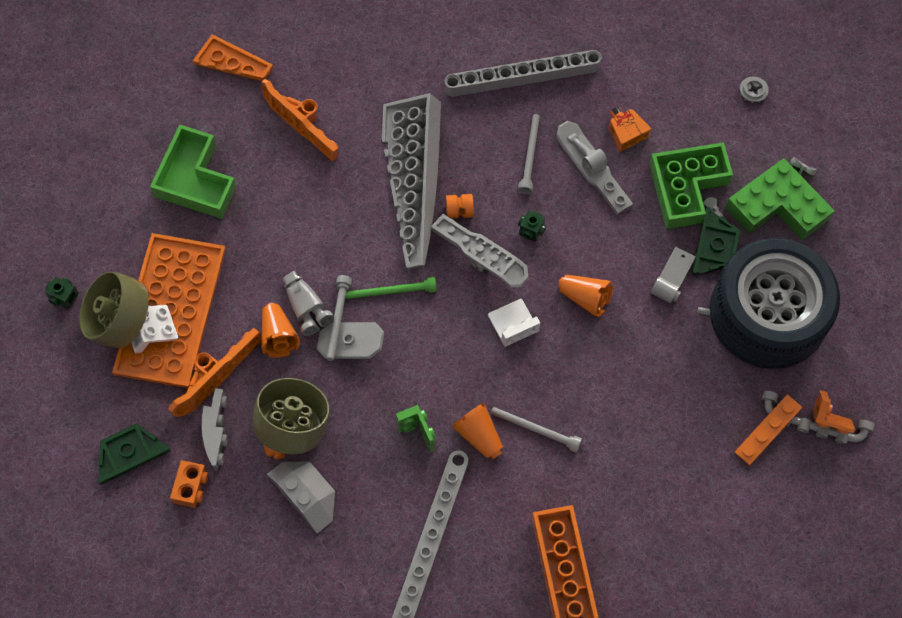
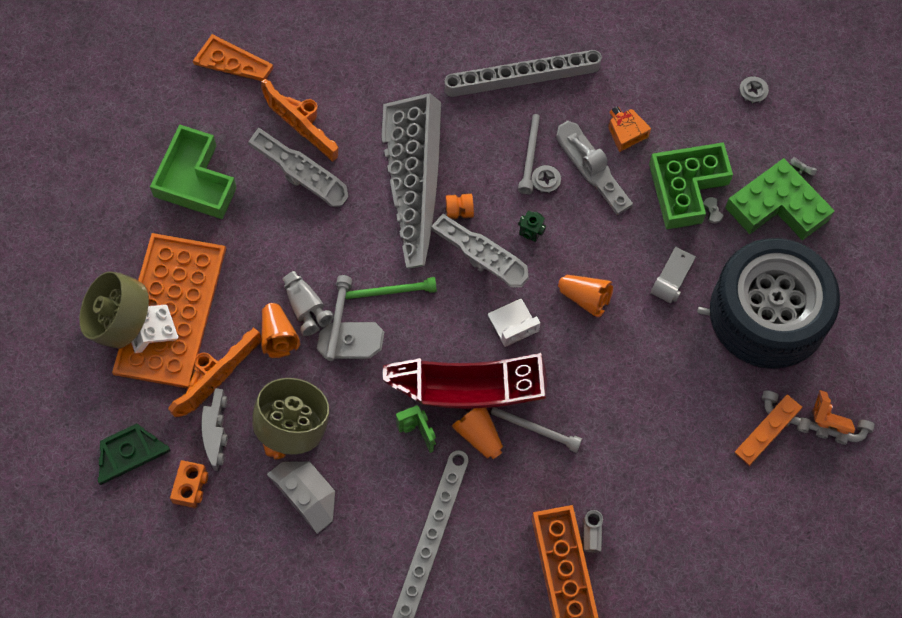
dark green brick [45,277,79,309] -> none
dark green wing [692,206,740,275] -> none
none -> light grey piece [247,128,348,207]
none -> dark red slope [383,353,547,409]
none -> light grey gear [532,165,561,193]
none -> light grey piece [583,510,603,553]

